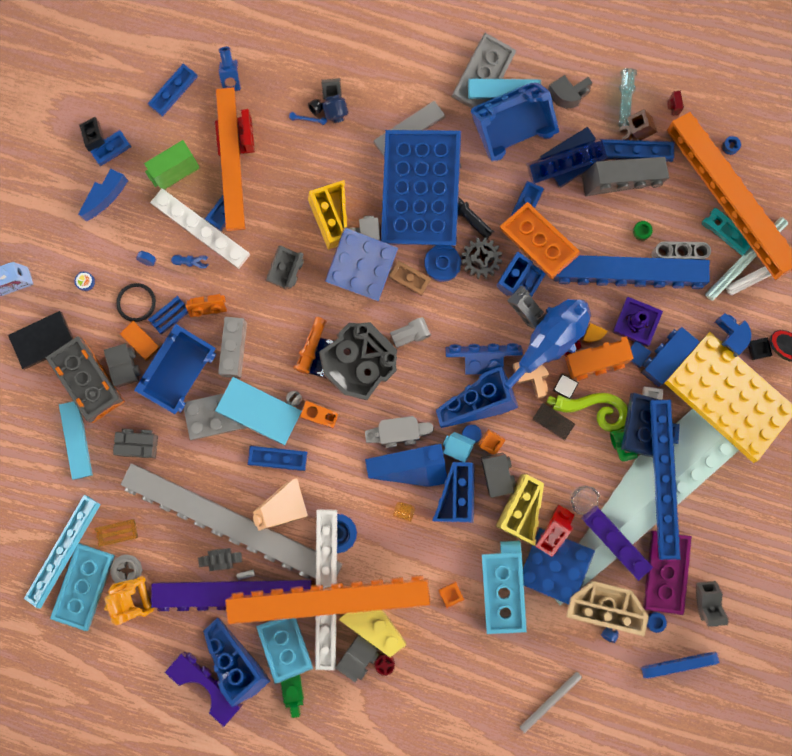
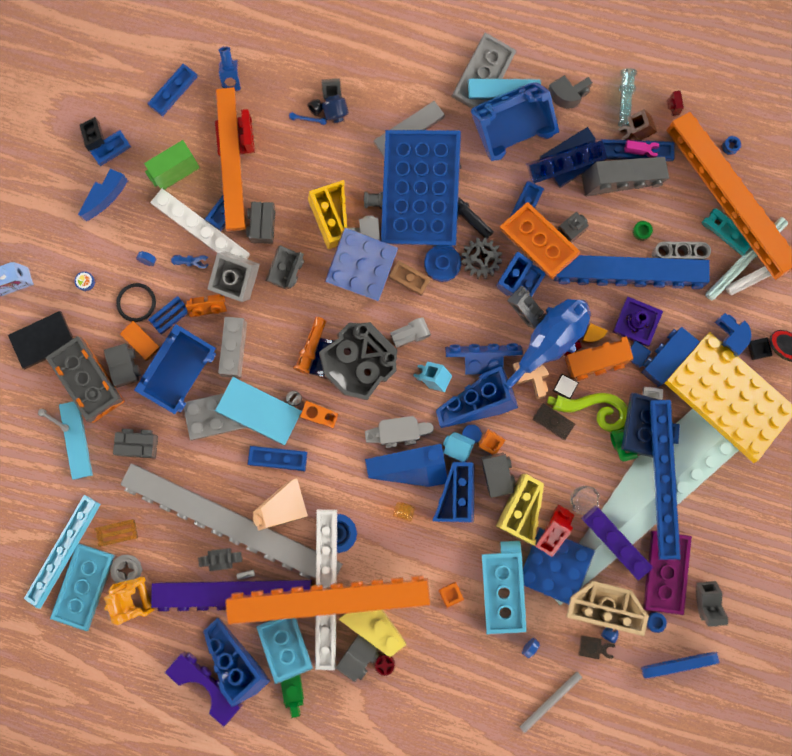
none -> light grey hinge [38,409,69,432]
none -> light grey brick [207,251,260,302]
none -> dark grey brick [246,202,276,244]
none -> dark grey bush [364,191,383,209]
none -> medium azure brick [413,361,452,392]
none -> blue tile [522,638,540,658]
none -> dark grey brick [557,211,589,243]
none -> clear smoke plate [578,635,615,659]
none -> dark pink bar [625,140,659,158]

